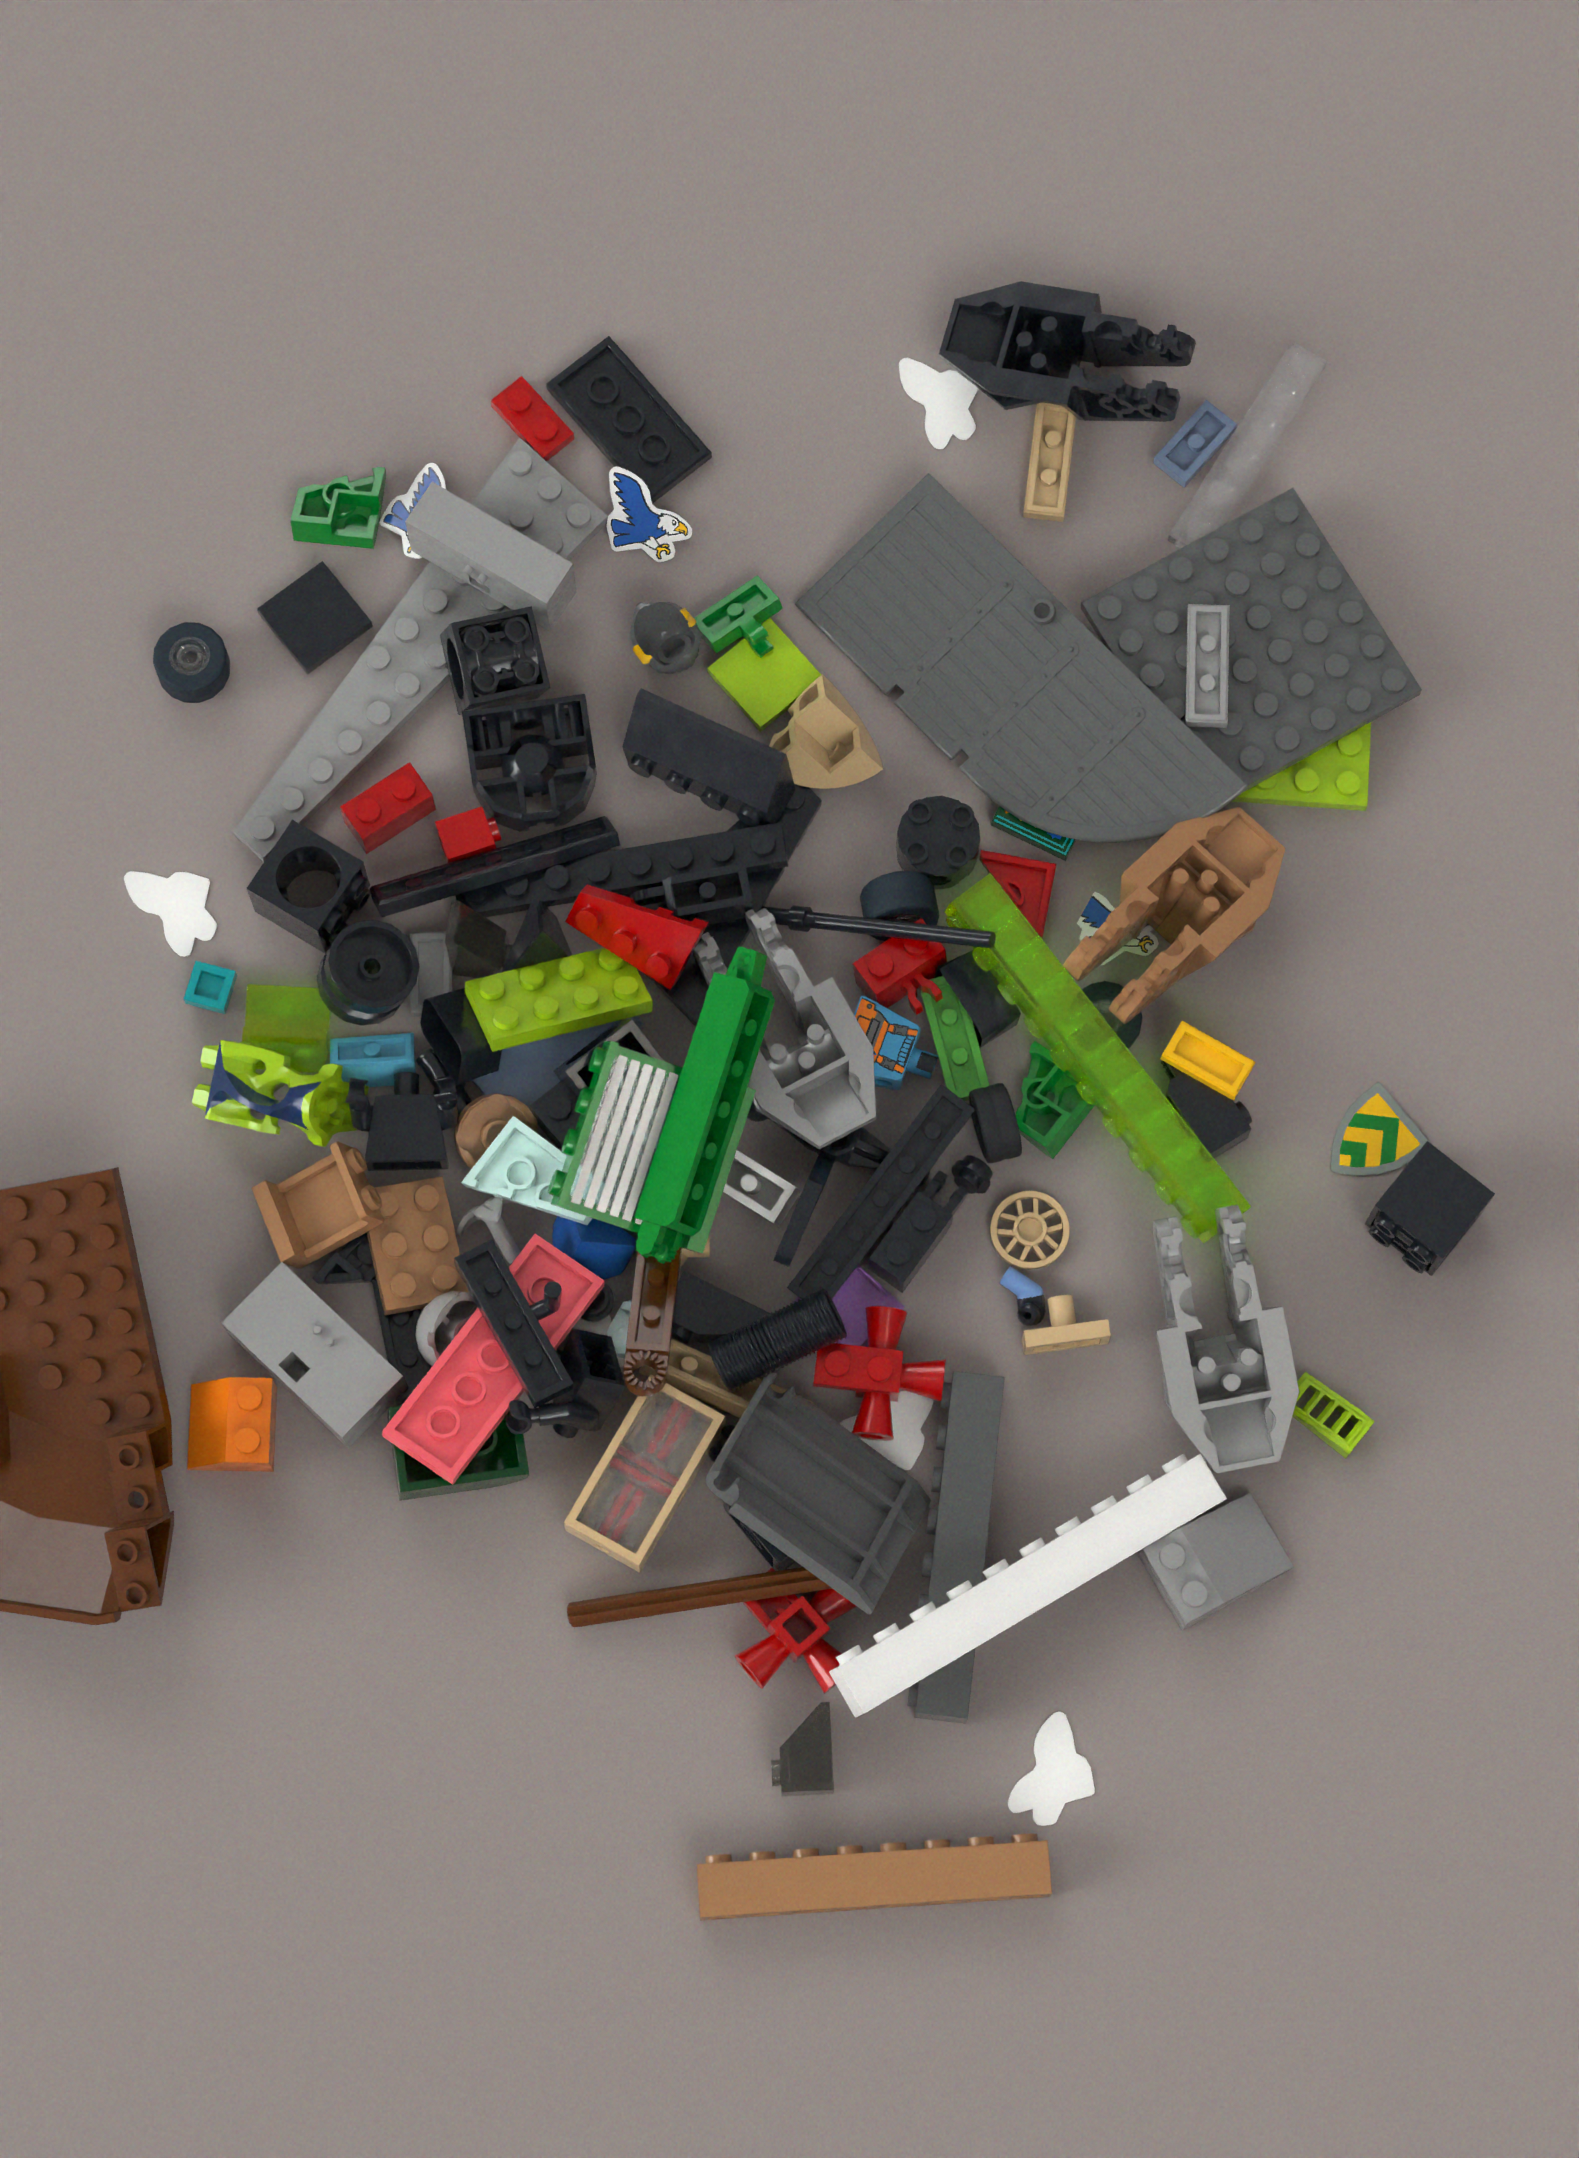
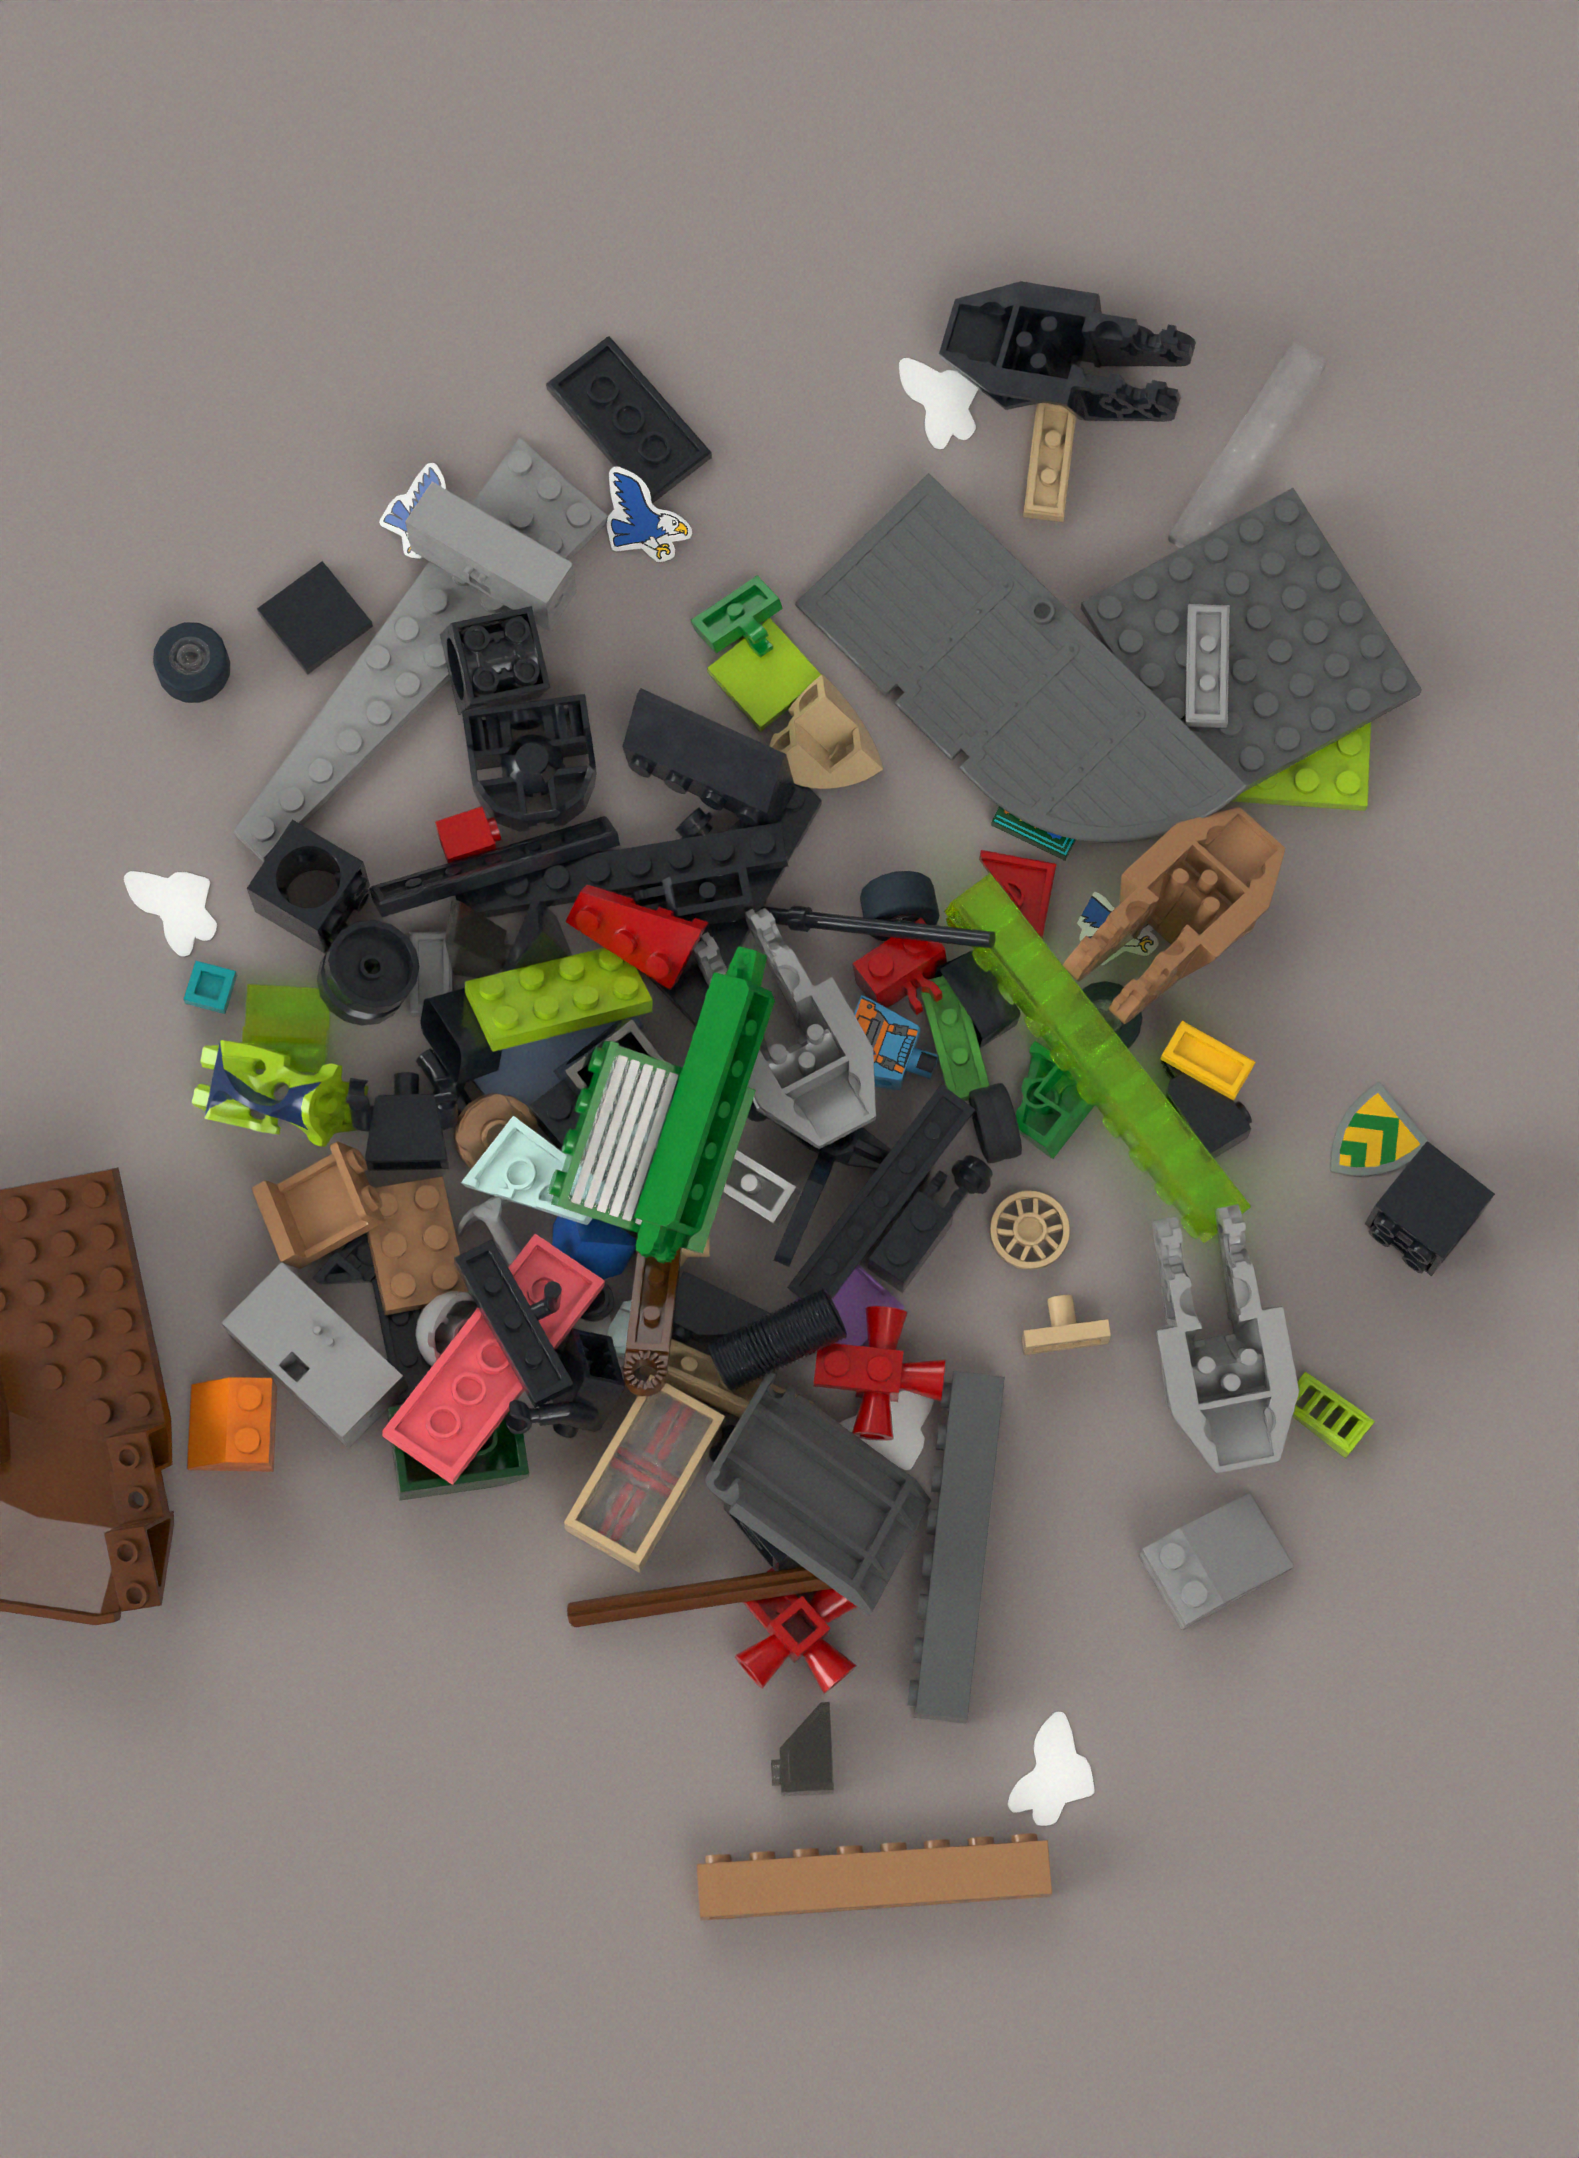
green slope [290,467,386,549] -> none
medium azure slope [330,1033,416,1087] -> none
red brick [340,762,436,854] -> none
red plate [491,376,575,461] -> none
dark grey hair [630,602,703,674] -> none
white brick [829,1453,1227,1718] -> none
black brick [896,796,981,889] -> none
arm [999,1266,1046,1326] -> none
sand blue plate [1153,400,1238,488] -> none
none -> black plate [675,807,713,839]

